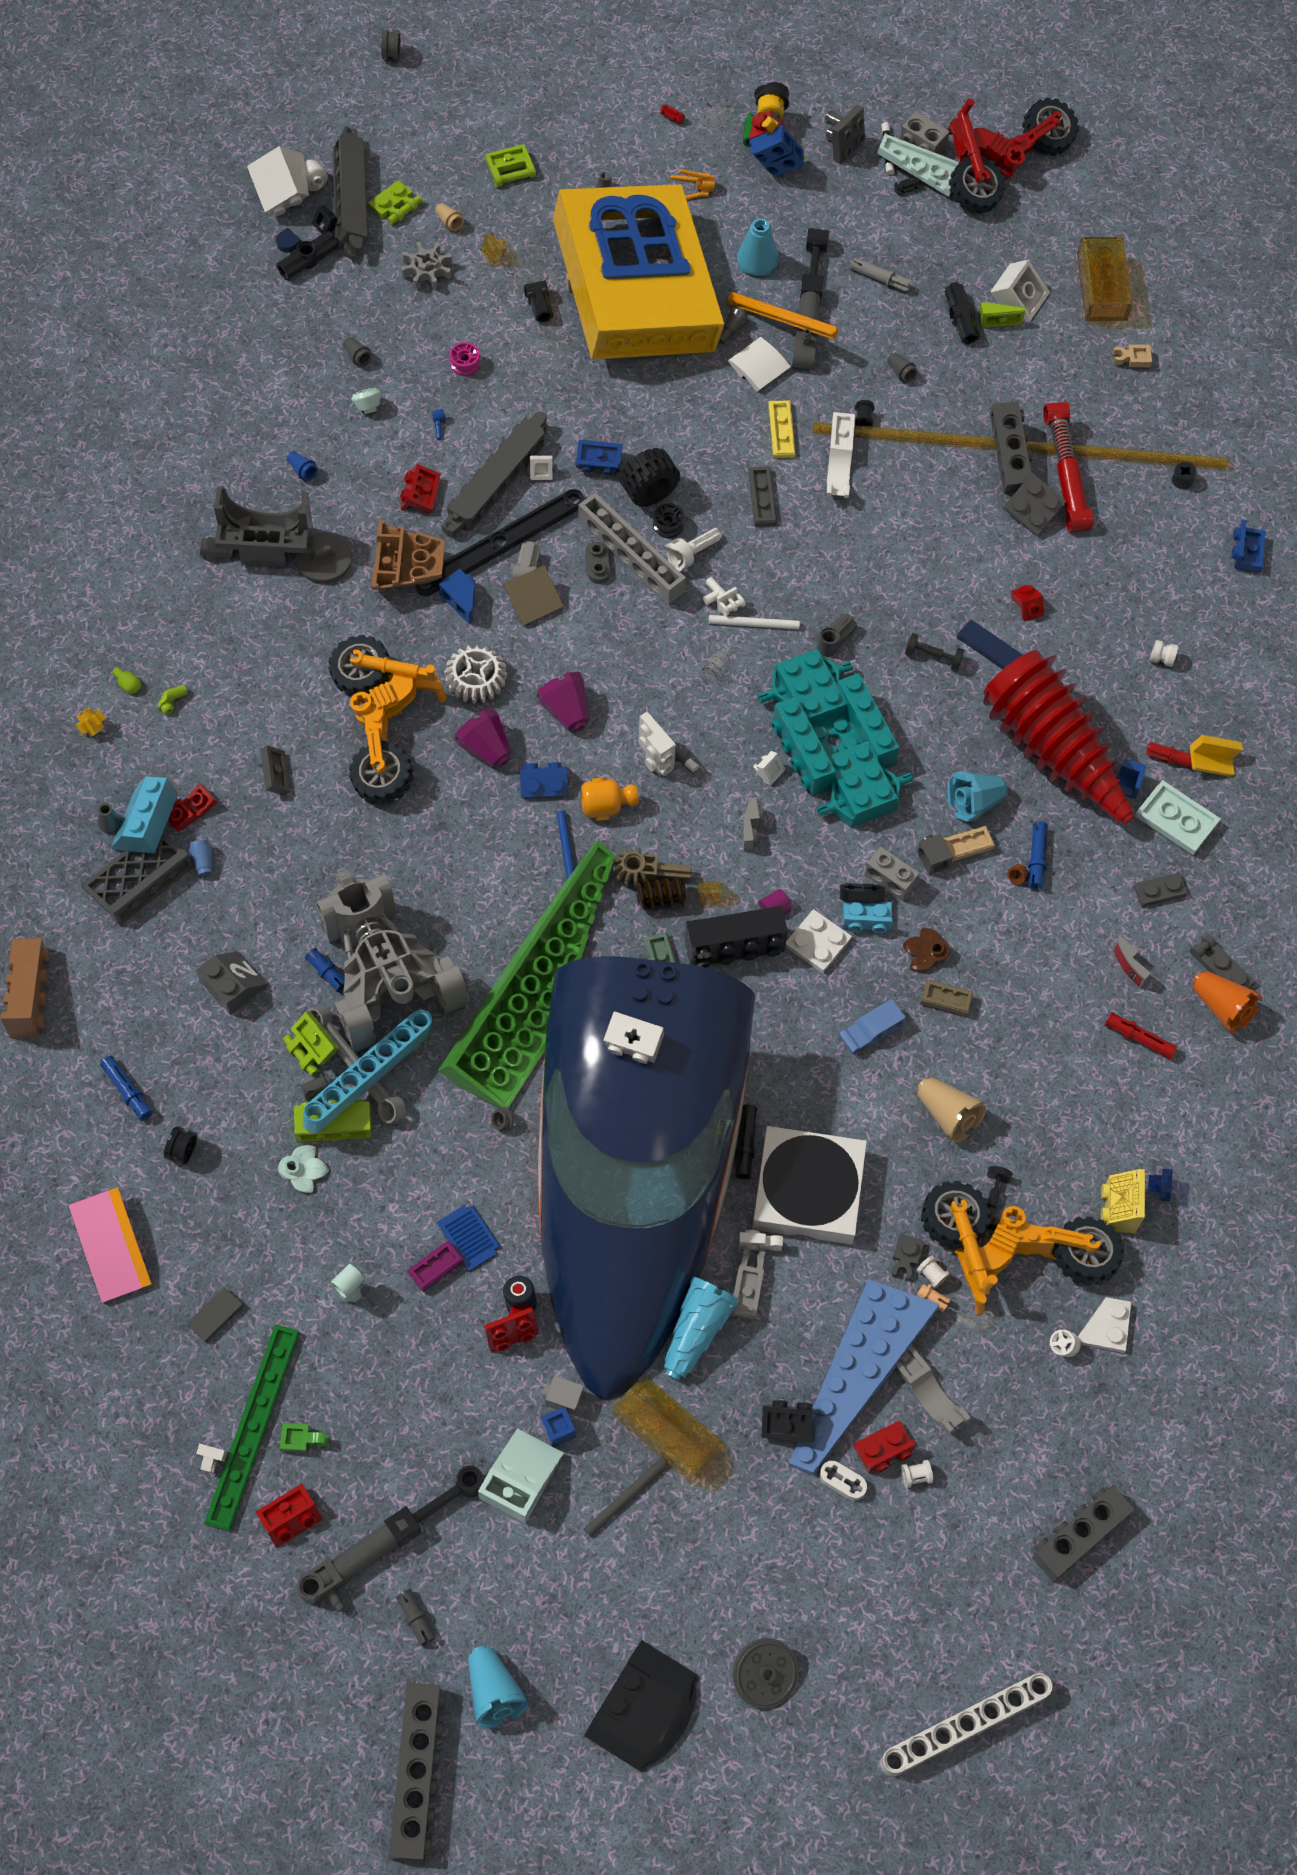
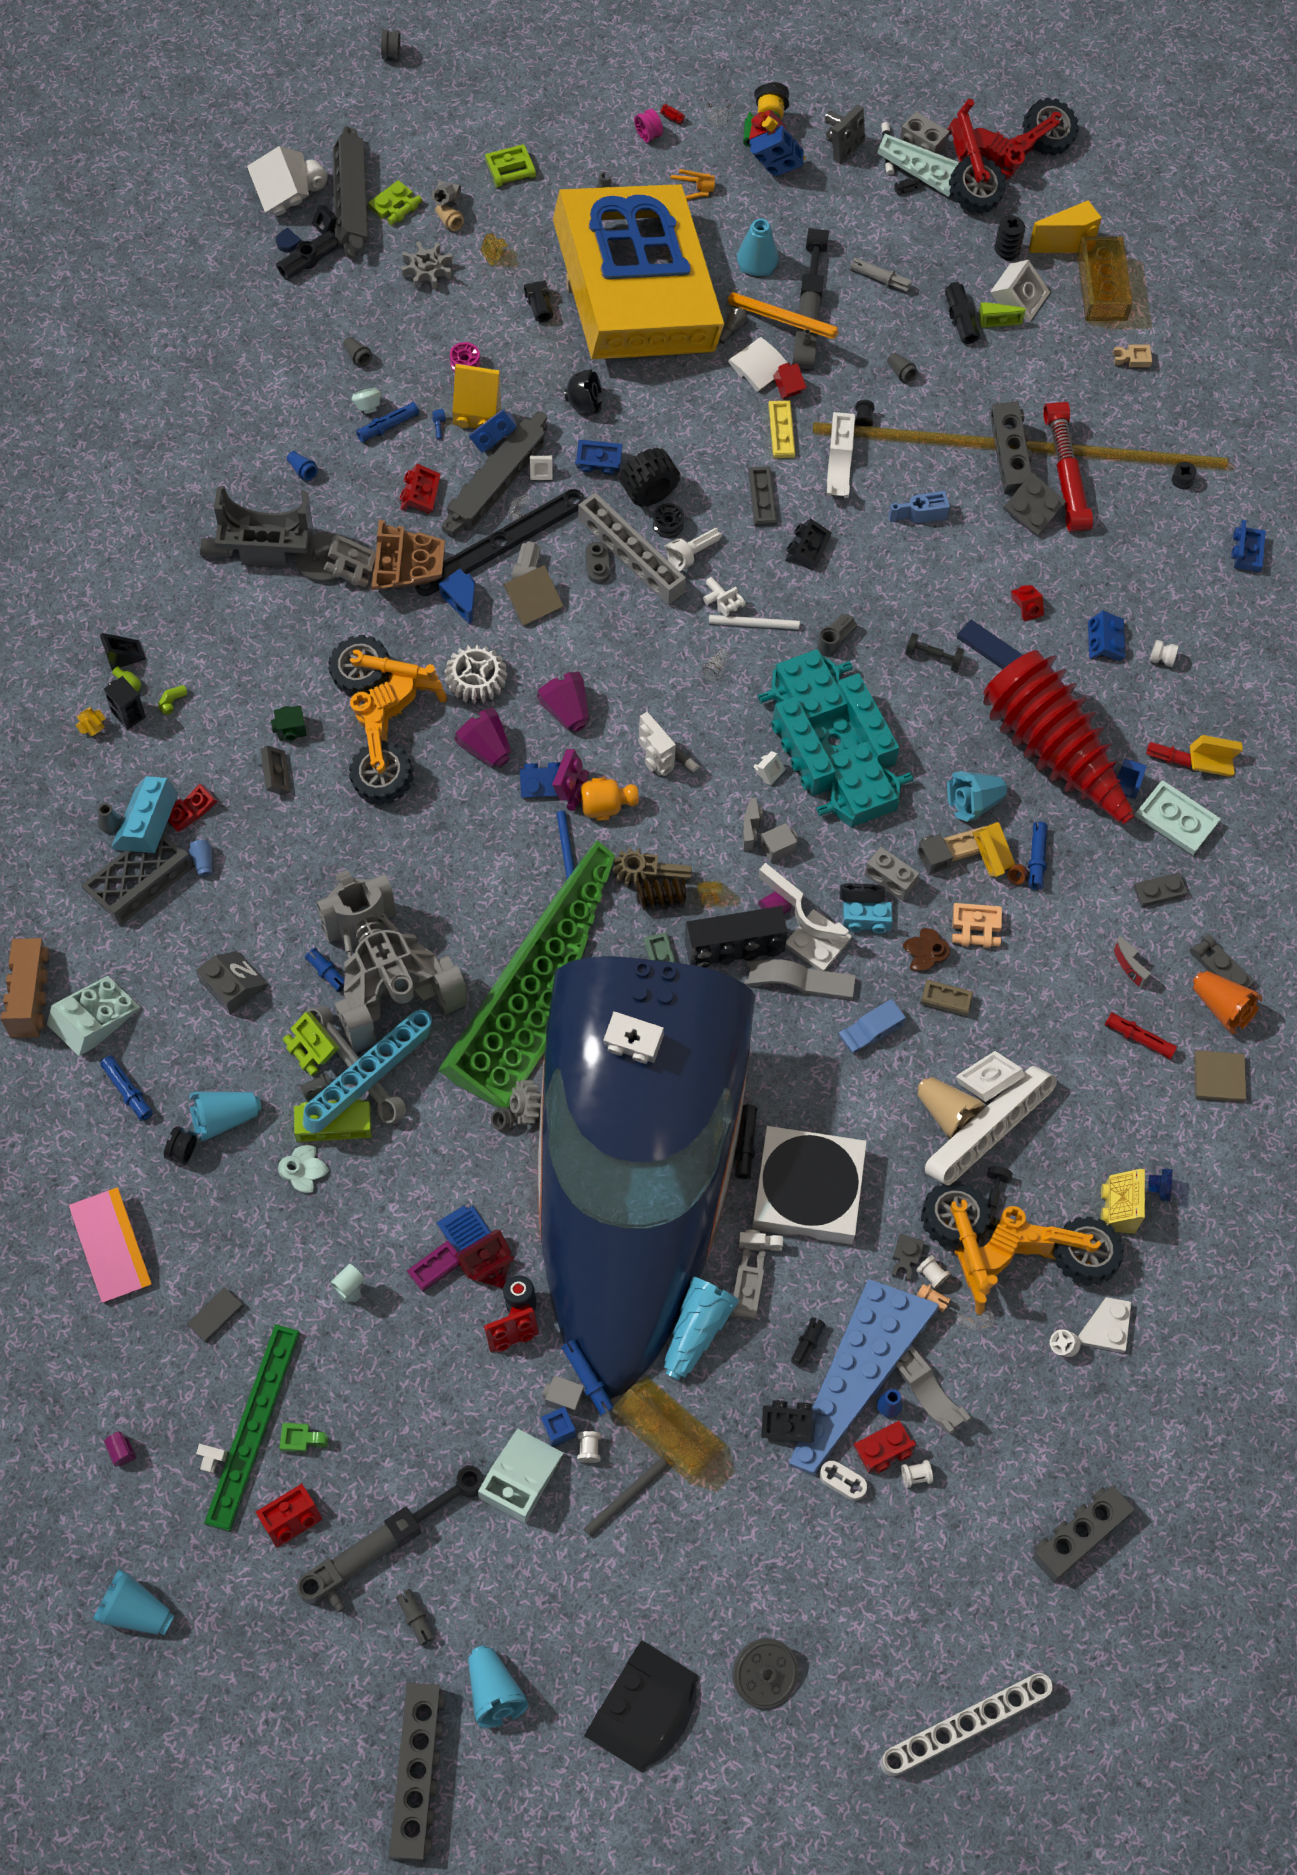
none -> light aqua slope [47,976,140,1056]
none -> medium azure cone [93,1569,174,1635]
none -> black slope [100,633,146,670]
none -> black brick [104,676,146,730]
none -> magenta brick [104,1431,136,1467]
none -> medium azure cone [189,1091,261,1141]
none -> dark green brick [271,705,307,741]
none -> light grey plate [324,534,376,588]
none -> blue pin [356,402,419,443]
none -> light grey piece [431,180,461,206]
none -> yellow slope [452,364,501,428]
none -> dark red slope [455,1229,514,1288]
none -> blue bracket [469,410,517,453]
none -> clear arm [507,494,532,521]
none -> light grey gear [510,1080,541,1124]
none -> magenta plate [552,749,589,811]
none -> blue pin [561,1339,615,1416]
none -> black cylinder [564,369,602,414]
none -> white bush [577,1431,601,1463]
none -> dark pink wheel [634,108,663,143]
none -> light grey piece [744,959,855,1000]
none -> white piece [758,863,849,942]
none -> light grey brick [760,823,799,863]
none -> red brick [773,363,806,399]
none -> black bracket [785,518,832,570]
none -> black axle [791,1317,826,1368]
none -> blue cone [877,1389,903,1418]
none -> medium blue piece [888,491,950,523]
none -> white beam [925,1066,1057,1185]
none -> light nougat plate [952,903,1002,948]
none -> white plate [956,1051,1025,1102]
none -> yellow panel [972,822,1015,877]
none -> black piece [994,215,1025,261]
none -> yellow slope [1028,200,1102,253]
none -> blue bracket [1088,610,1125,661]
none -> dark tan tile [1194,1050,1246,1102]

